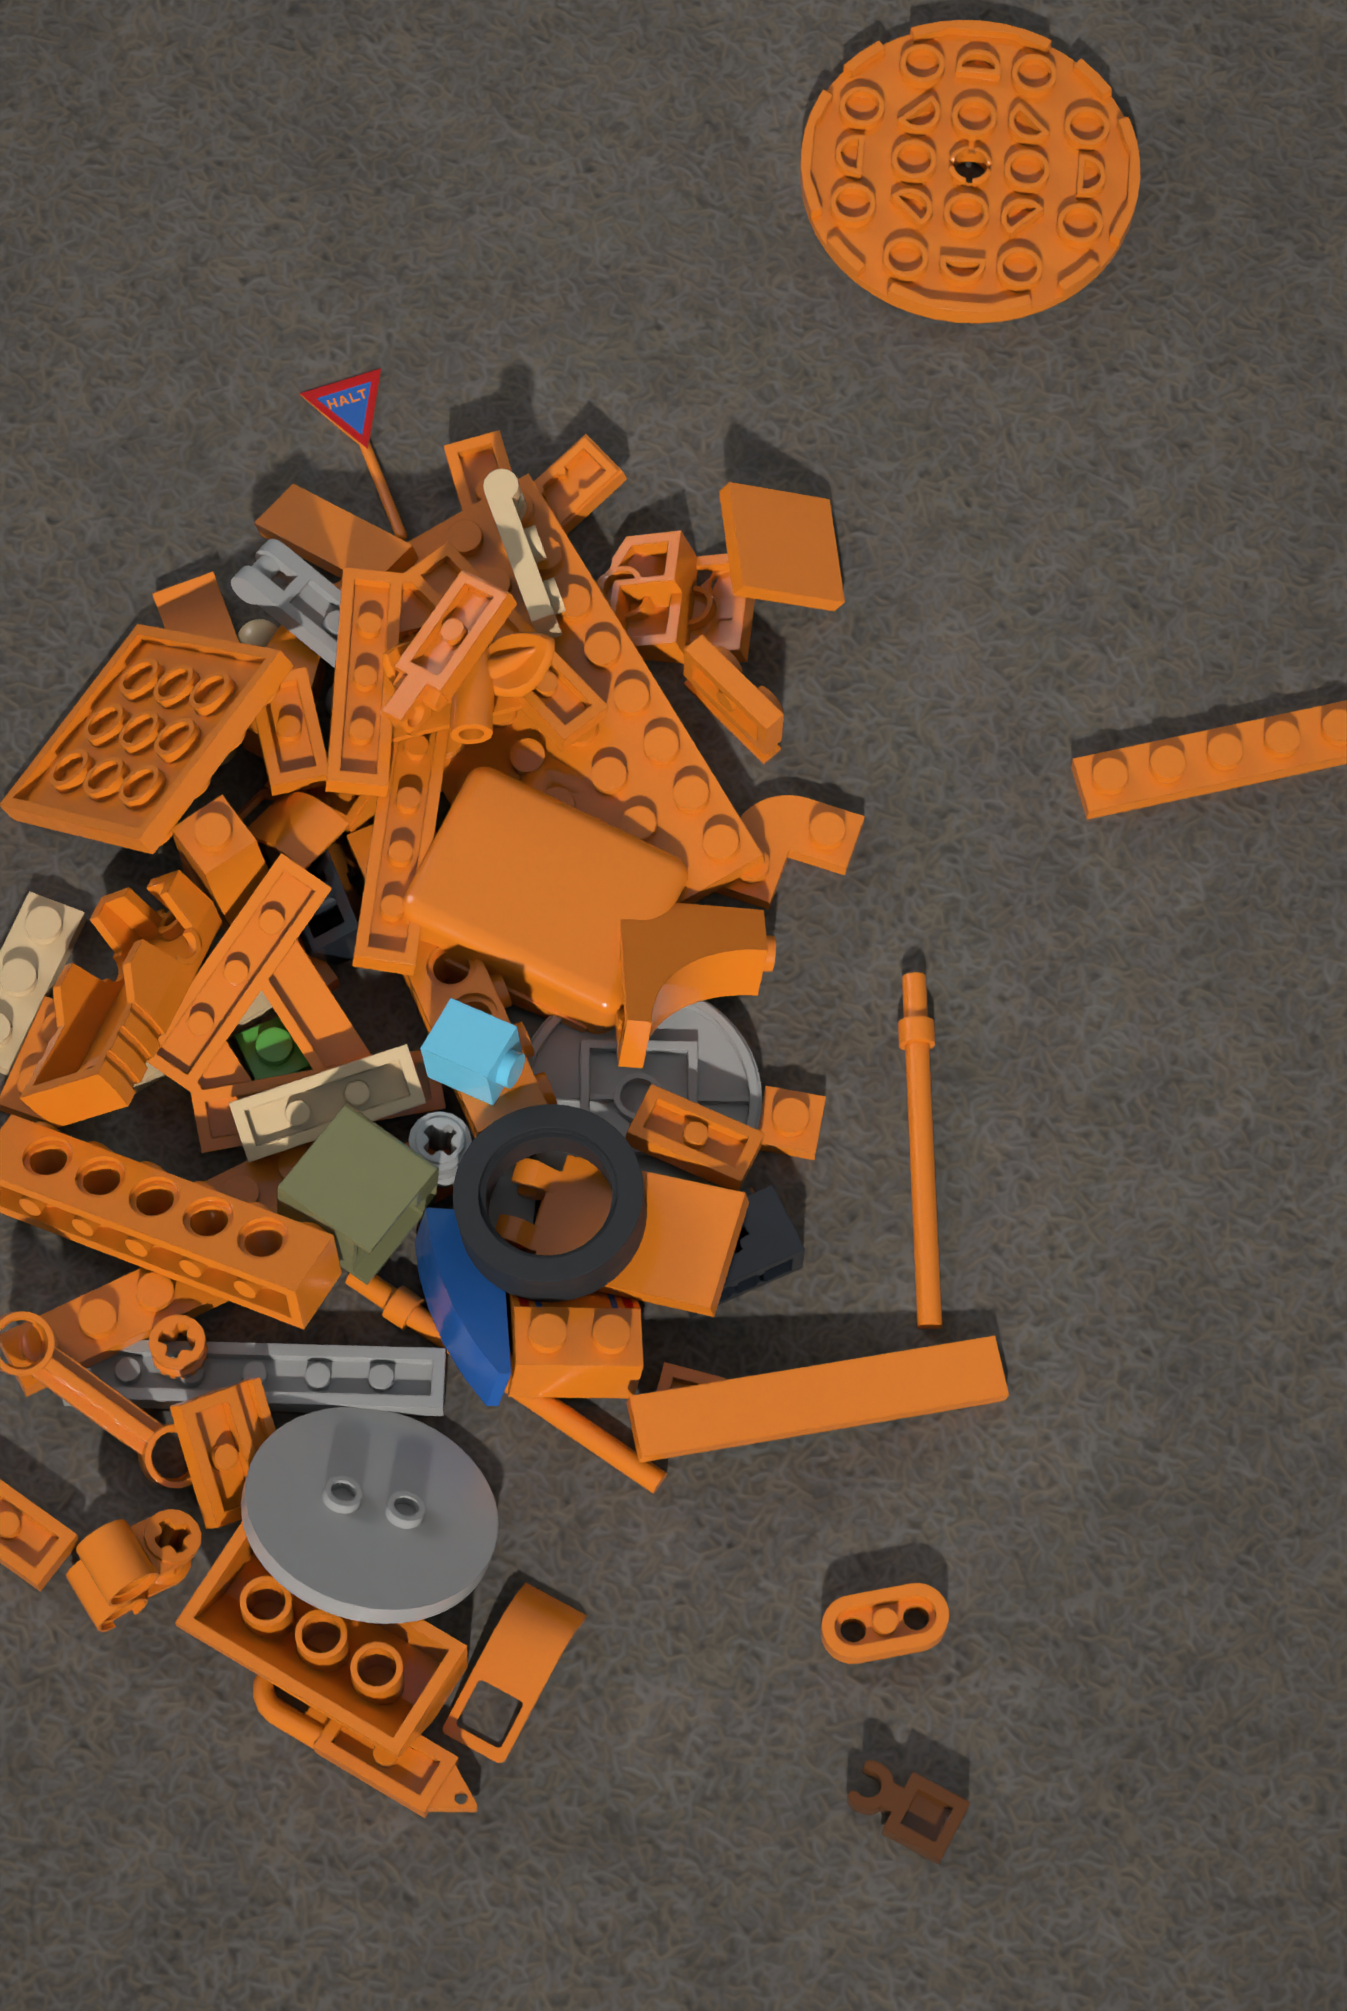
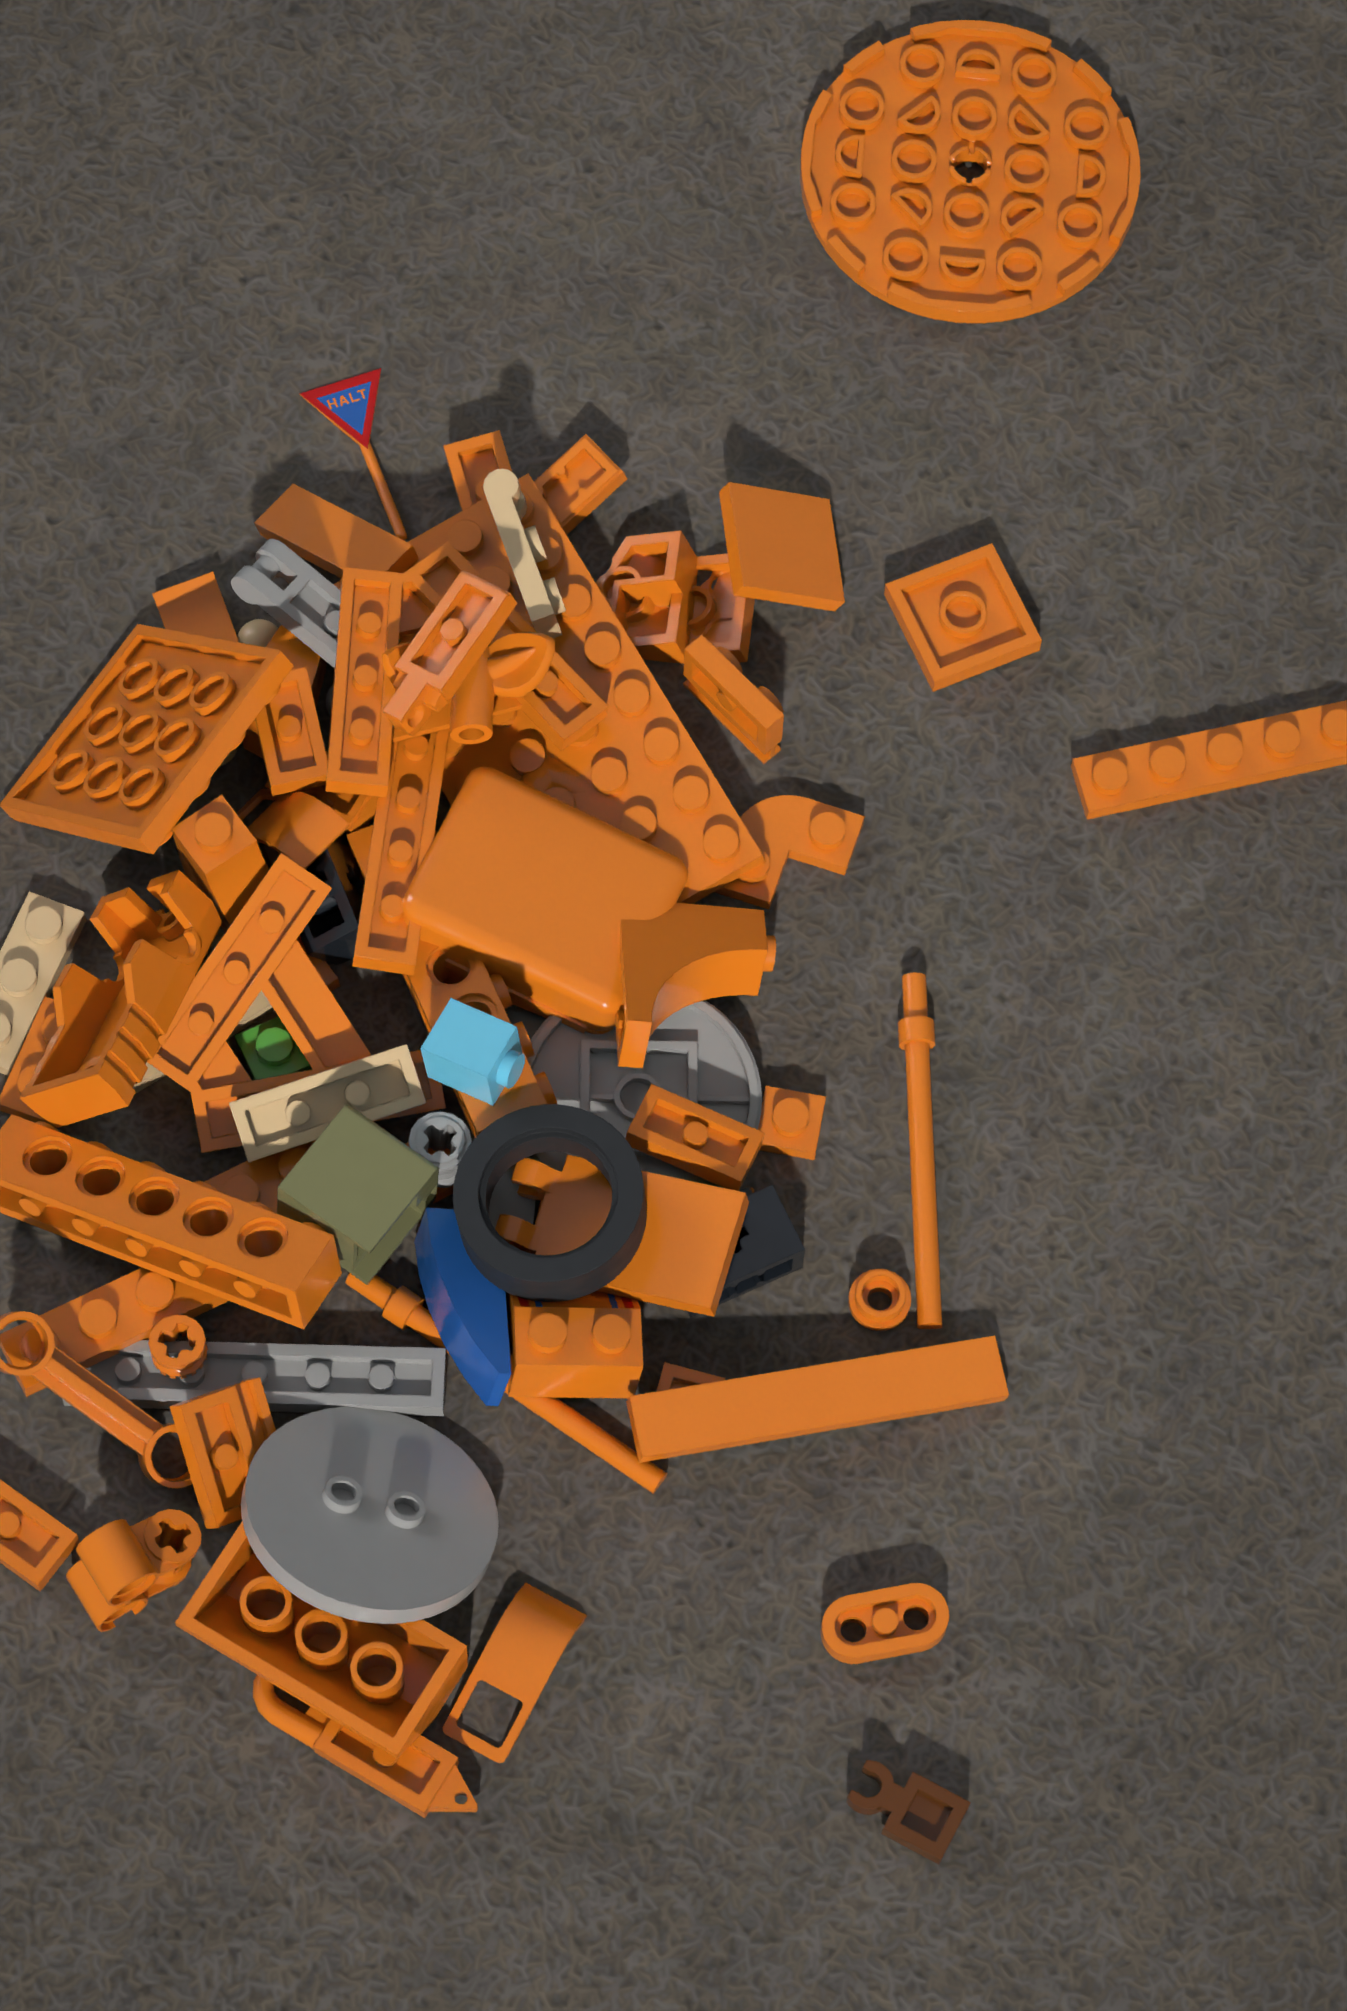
none -> orange plate [848,1269,911,1331]
none -> orange plate [884,543,1042,692]

